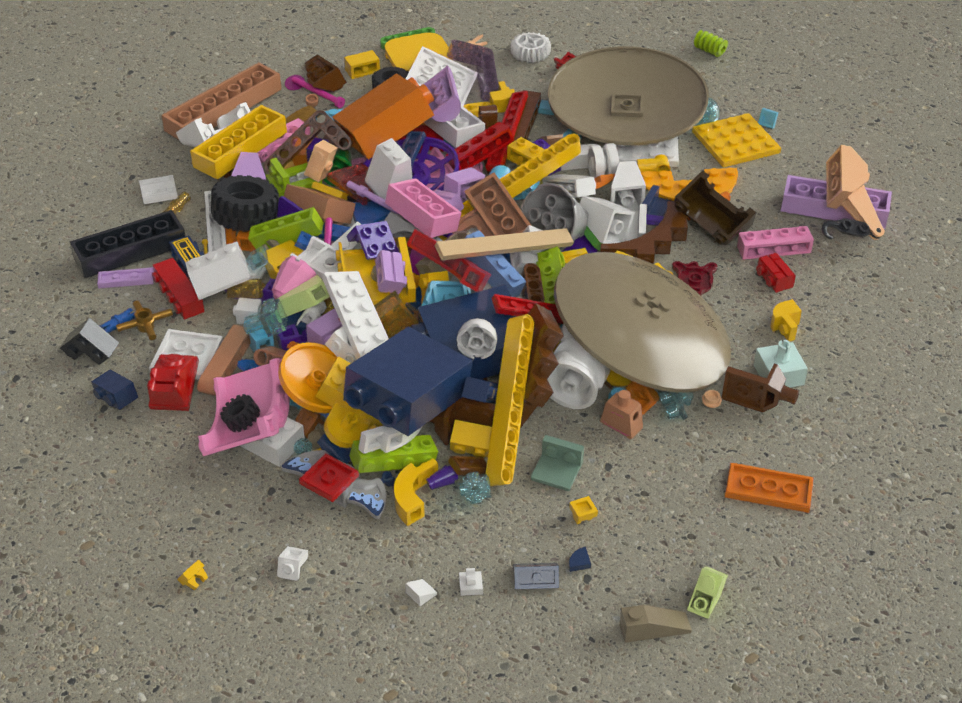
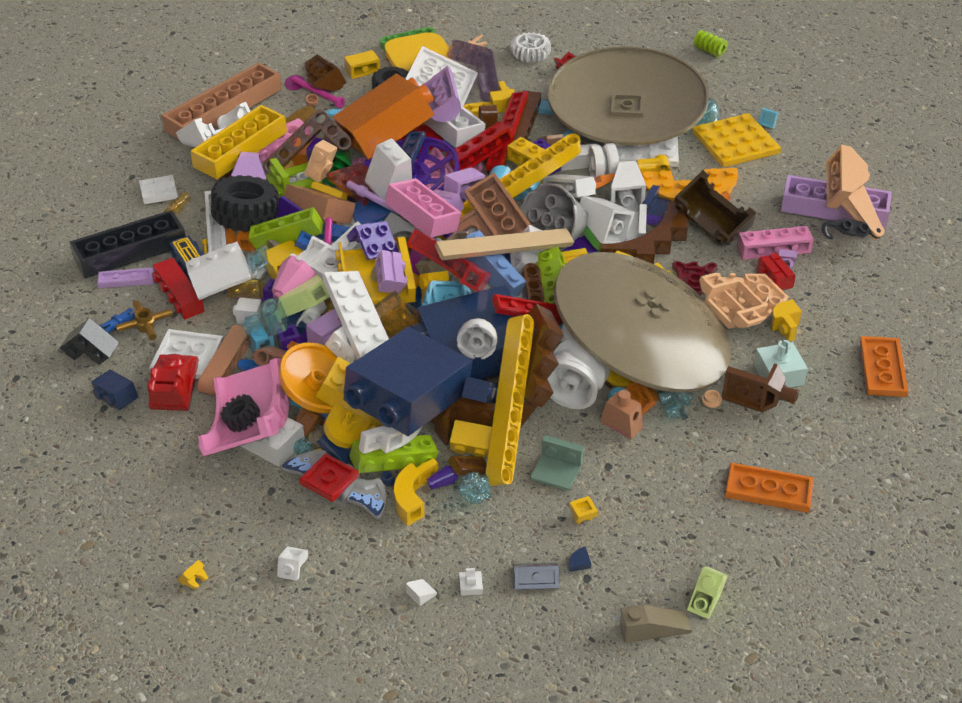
none -> light nougat wedge [700,273,789,329]
none -> lavender tile [778,249,797,269]
none -> orange plate [860,336,909,397]

